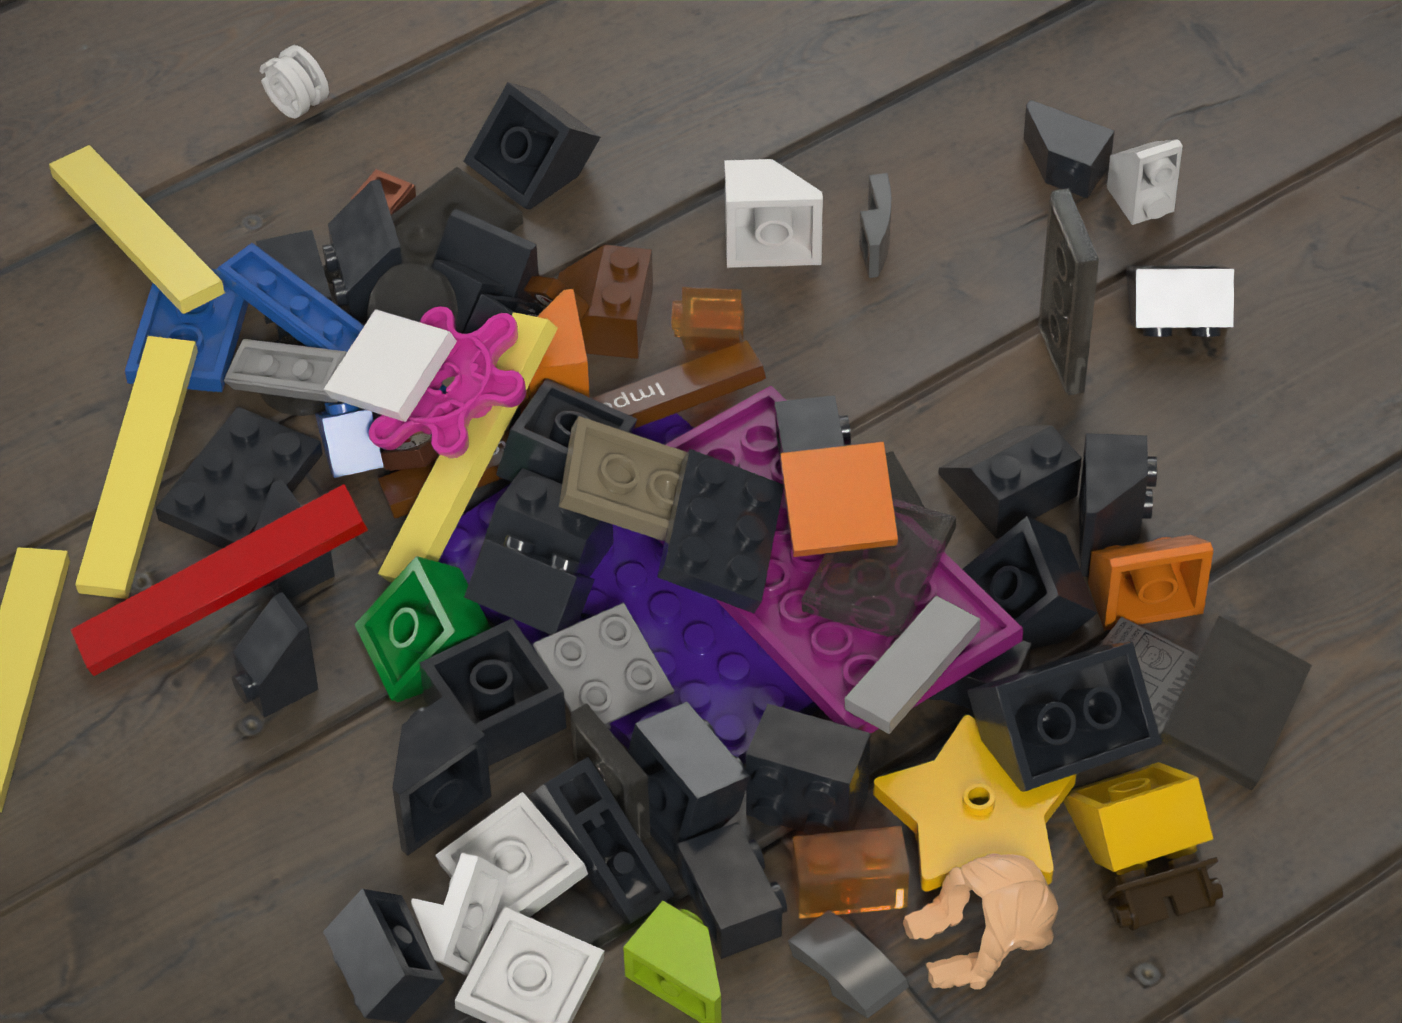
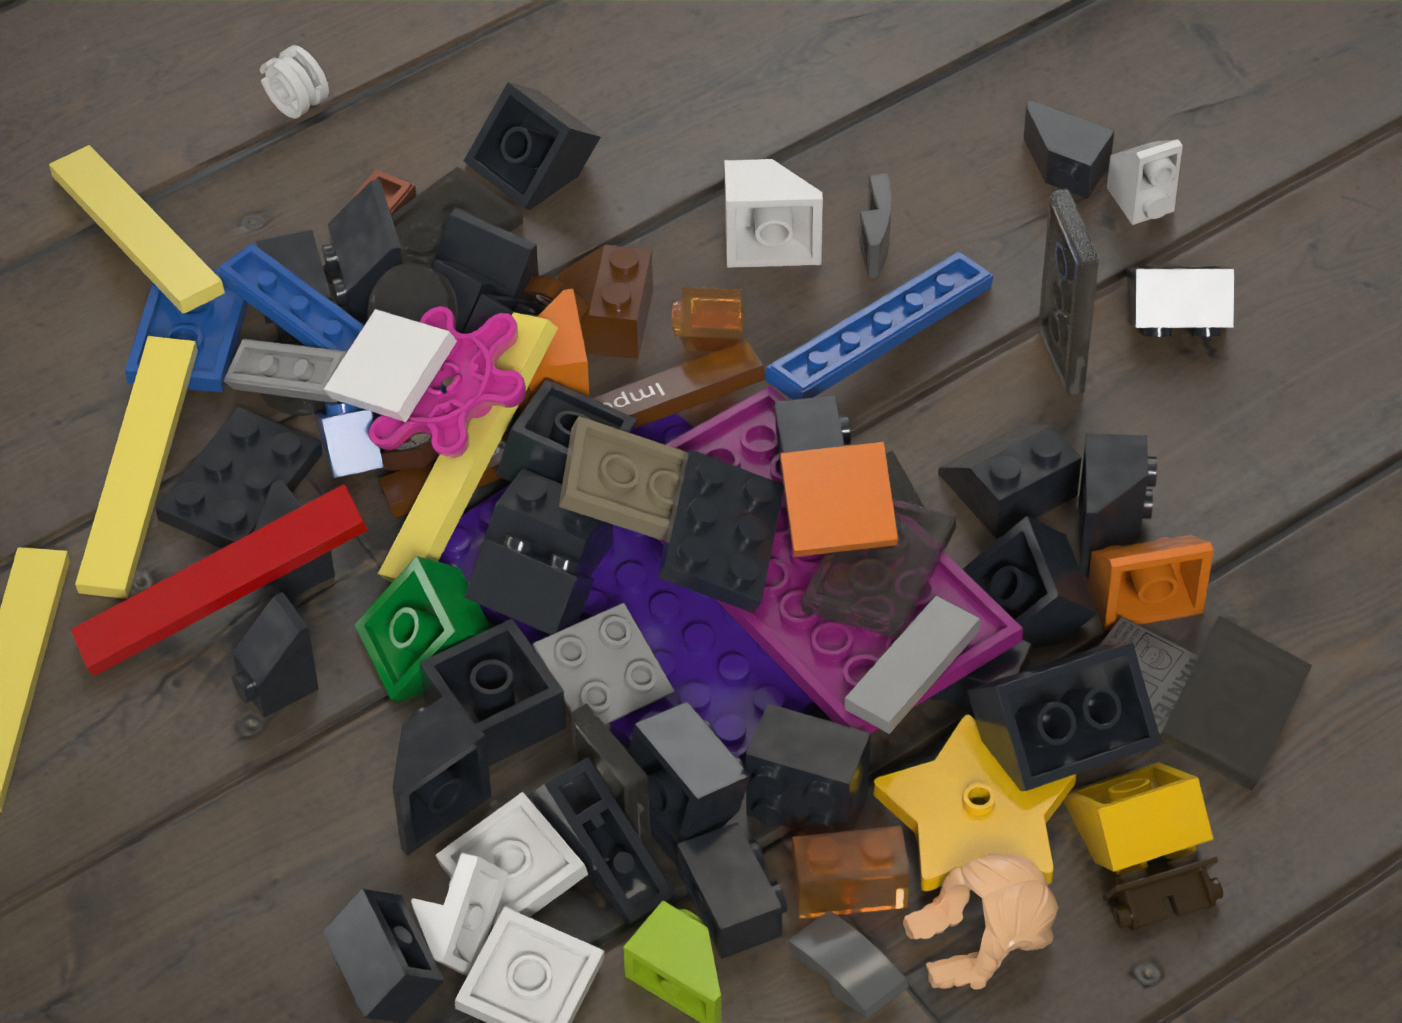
none -> blue tile [764,252,994,400]

